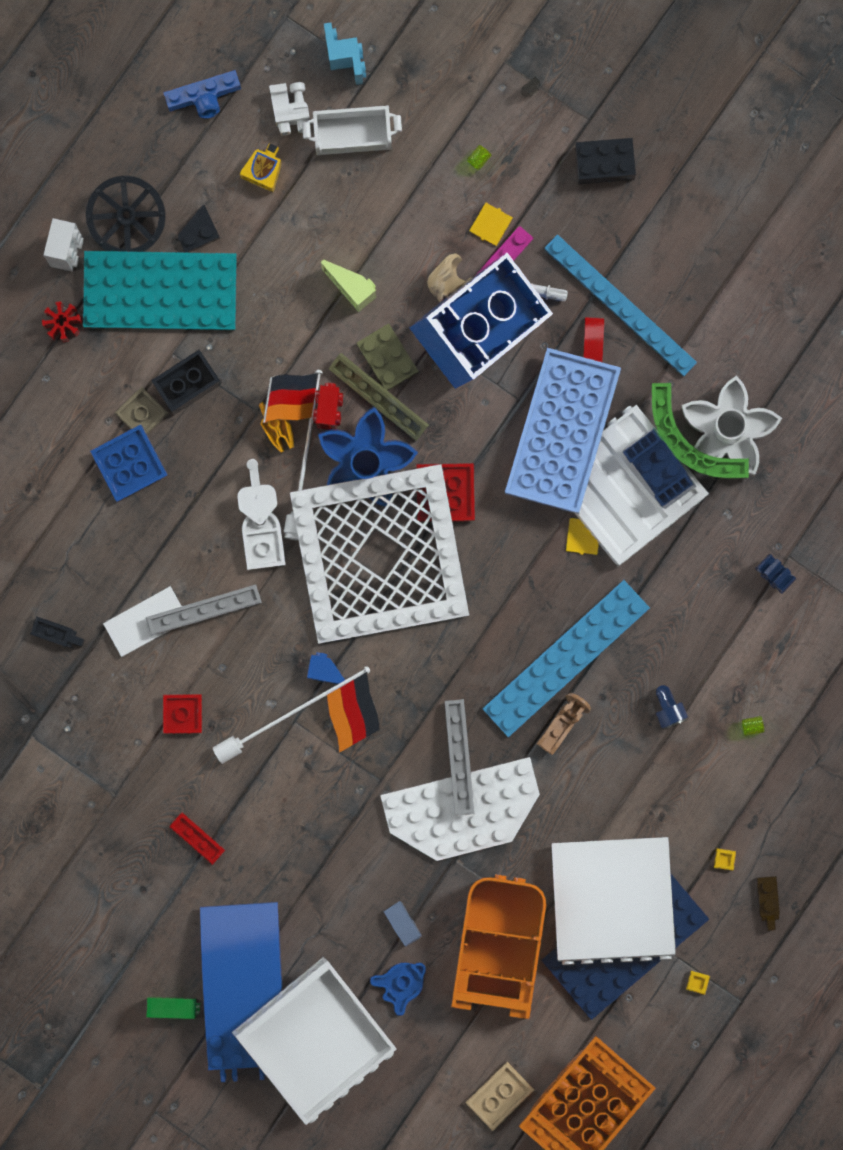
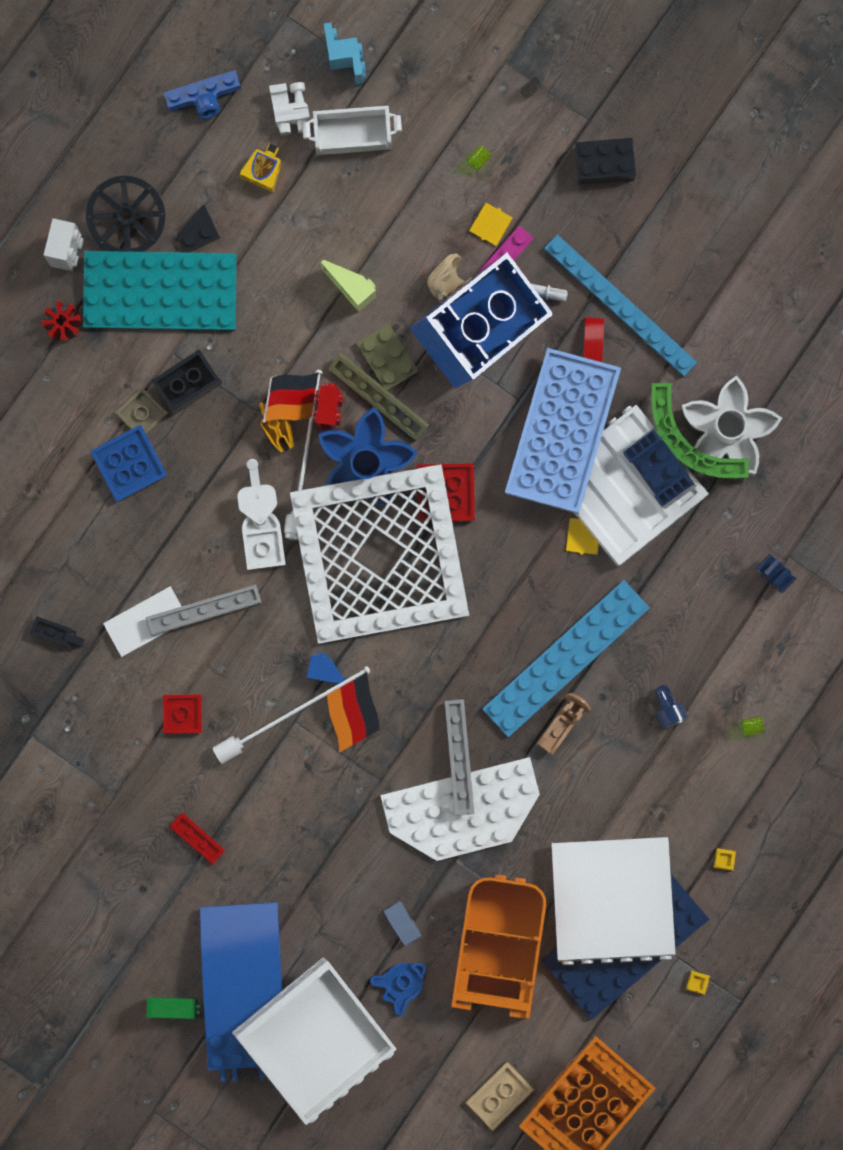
dark brown hinge [757,876,780,931] -> none

